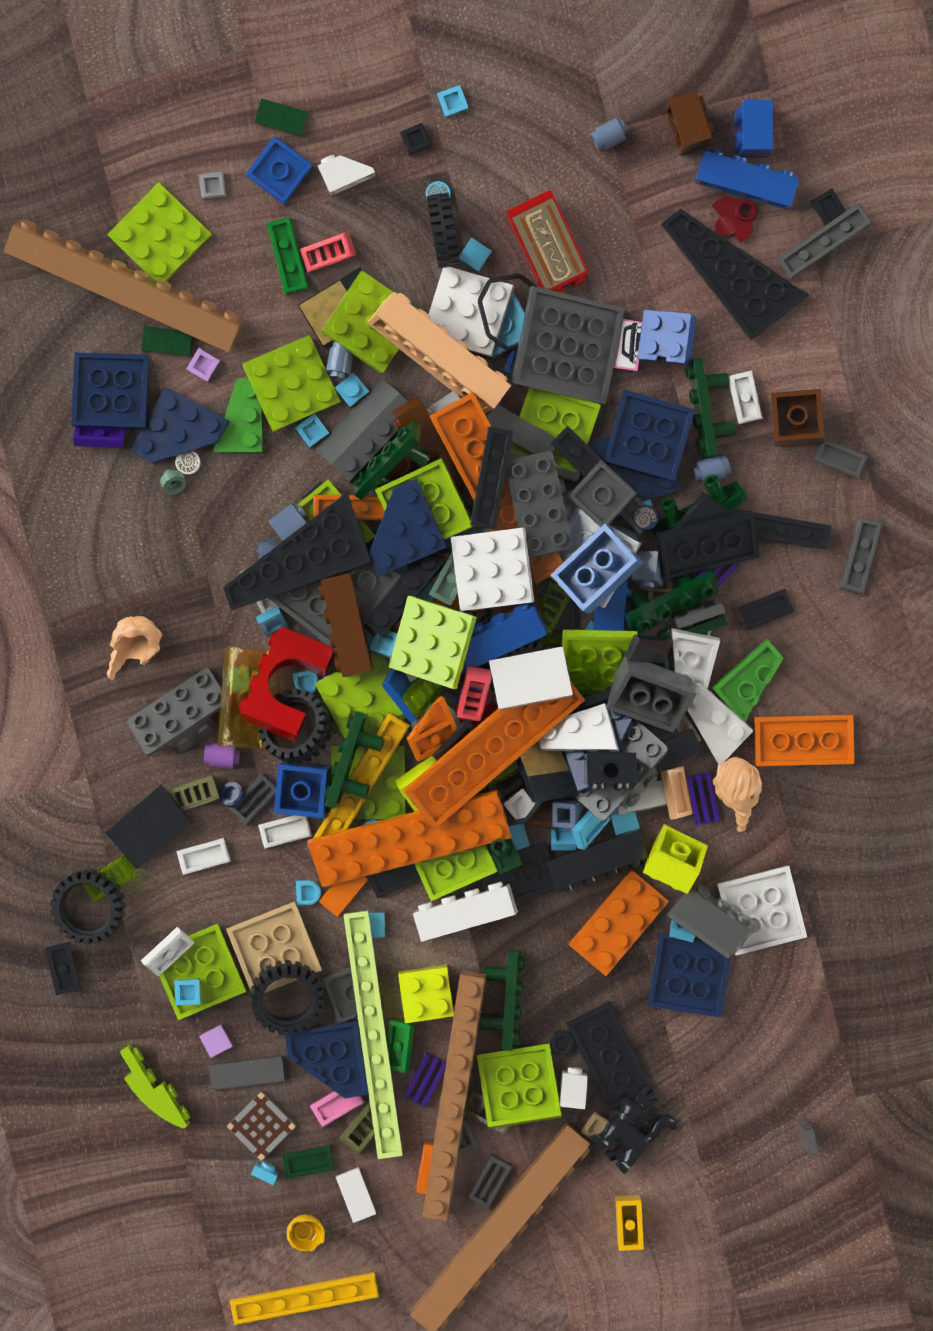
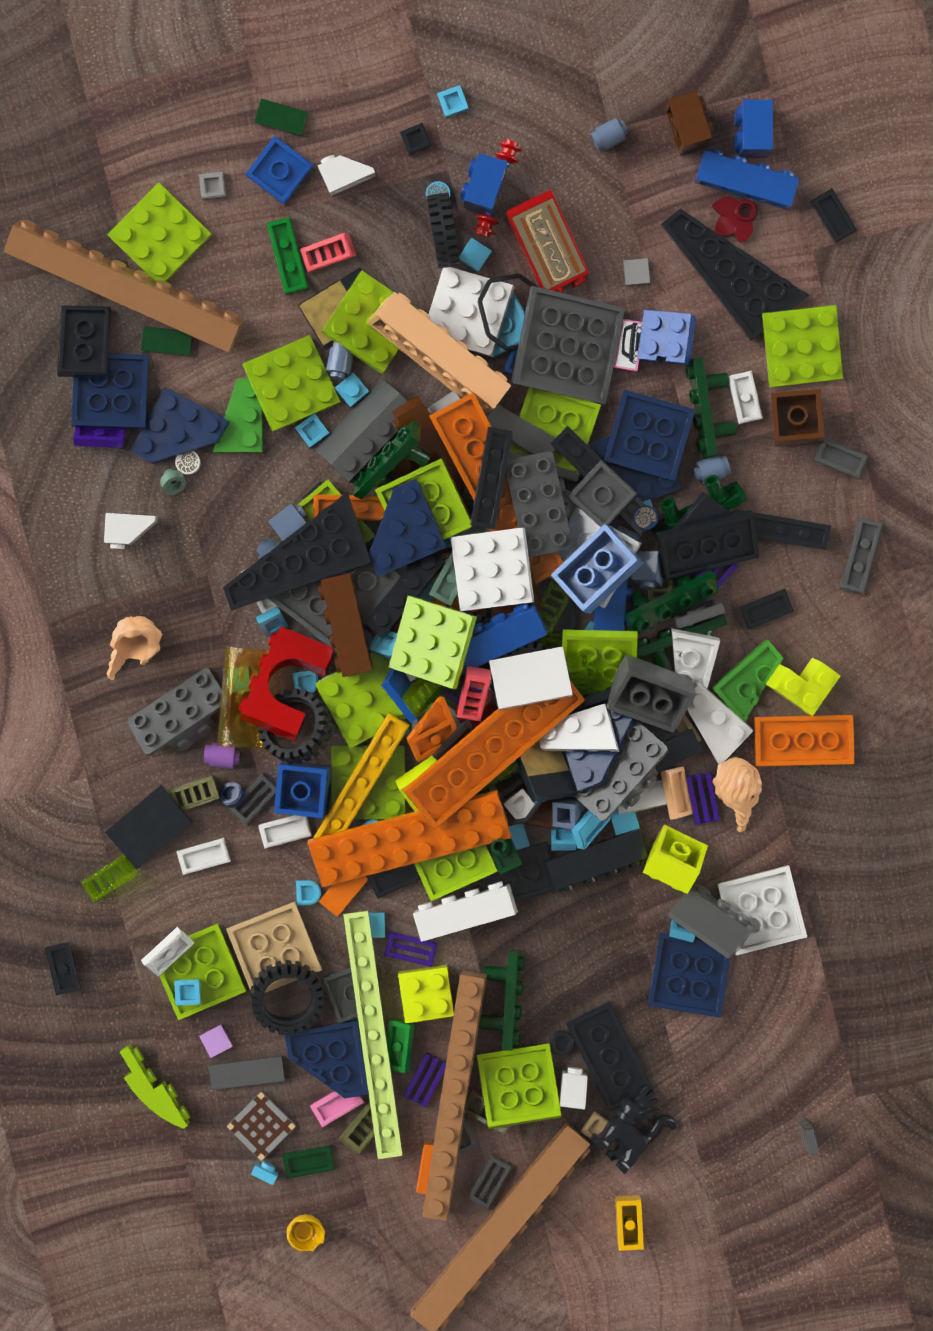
black tyre [50,869,126,945] -> none
lavender tile [186,348,221,382] -> none
yellow tile [230,1272,379,1325] -> none
dark green plate [324,711,385,809] -> none
white tile [336,1167,376,1223] -> none
orange plate [568,869,669,976] -> none
black brick [584,753,637,789] -> none
black tile [624,634,673,663] -> none
dark grey tile [777,203,873,279] -> none
none -> black tile [57,305,111,378]
none -> white slope [104,513,158,549]
none -> dark purple tile [384,931,438,967]
none -> blue brick [461,139,522,238]
none -> light grey tile [623,258,650,286]
none -> lime plate [762,305,843,387]
none -> neon yellow brick [766,658,840,716]

